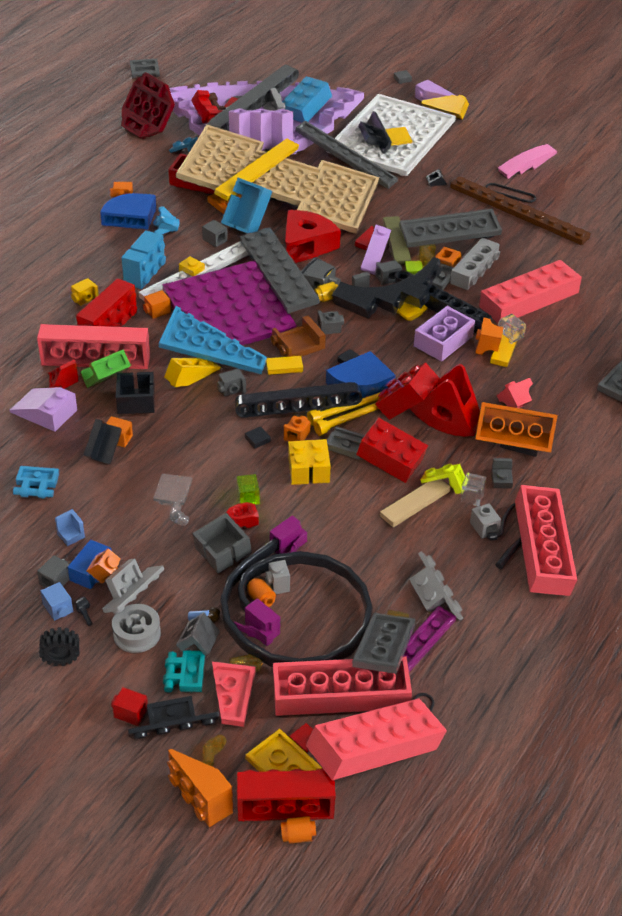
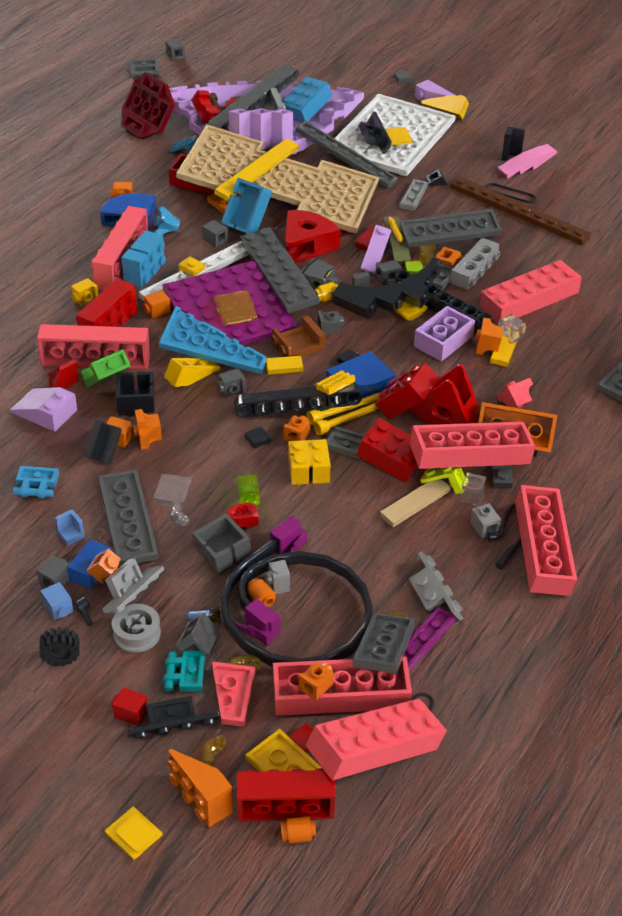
none -> coral brick [91,206,148,290]
none -> dark grey plate [98,469,159,567]
none -> yellow piece [104,806,163,860]
none -> orange brick [133,409,162,450]
none -> dark grey brick [166,39,185,61]
none -> clear yellow slope [214,290,257,325]
none -> orange brick [299,661,334,701]
none -> yellow tile [316,370,355,395]
none -> yellow piece [388,216,403,242]
none -> light grey tile [400,179,428,211]
none -> coral brick [409,422,536,469]
none -> black panel [501,126,525,161]

